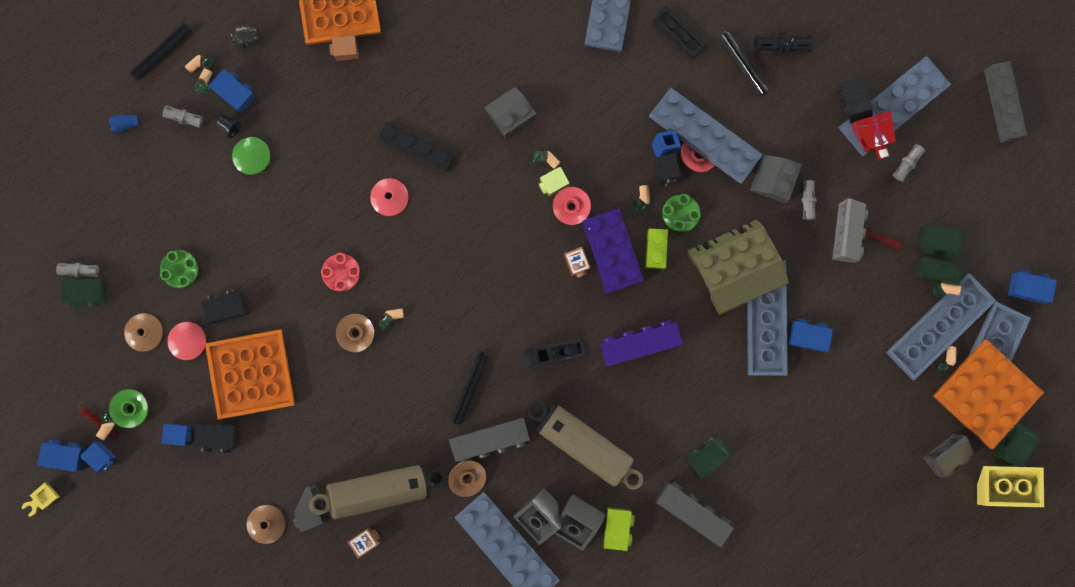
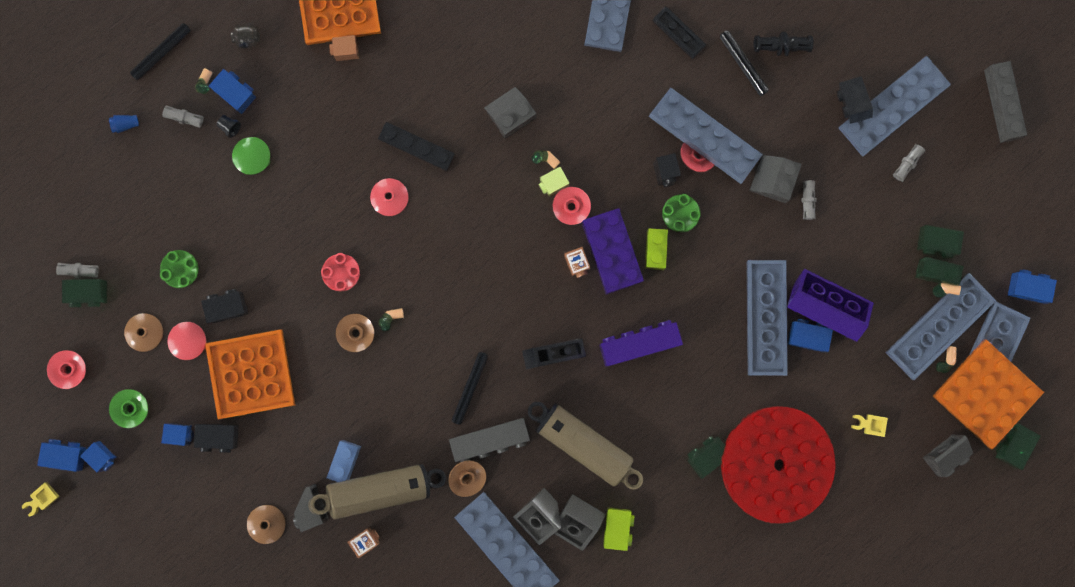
red piece [77,406,122,441] -> none
light nougat arm [96,412,115,440] -> none
arm [185,55,213,73] -> none
arm [631,185,650,212] -> none
blue brick [652,130,681,157] -> none
dark grey brick [655,482,734,547] -> none
olive slope [687,219,789,315] -> none
light grey slope [832,198,868,263] -> none
red torso [851,111,895,160] -> none
red piece [865,229,906,249] -> none
light yellow slope [977,466,1044,507] -> none
none -> coral dish [47,350,86,389]
none -> medium blue brick [327,440,361,482]
none -> red plate [721,406,835,524]
none -> dark purple brick [787,269,874,342]
none -> light yellow plate [851,414,888,437]

